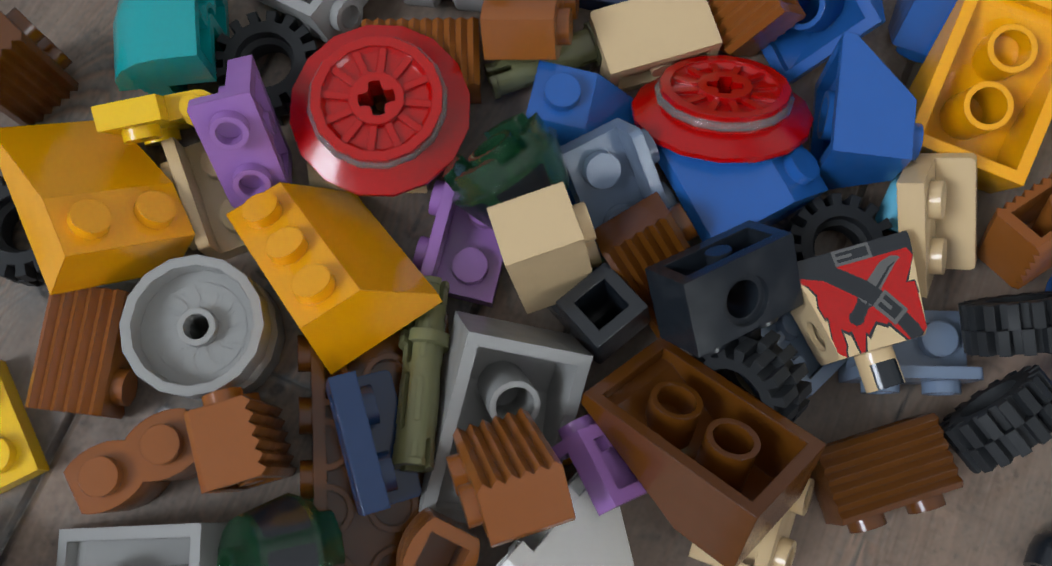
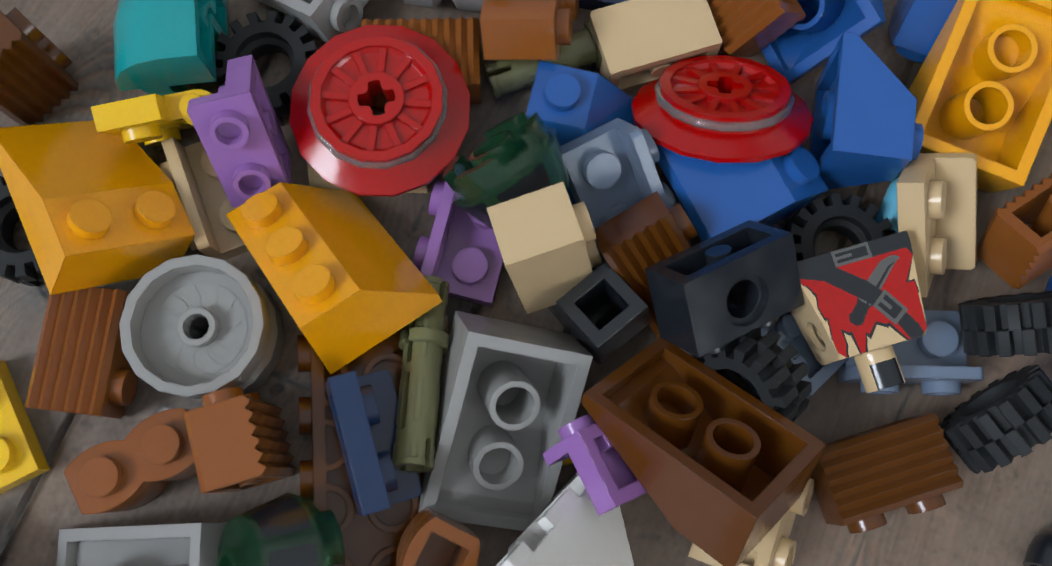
dark orange brick [446,408,576,548] -> none

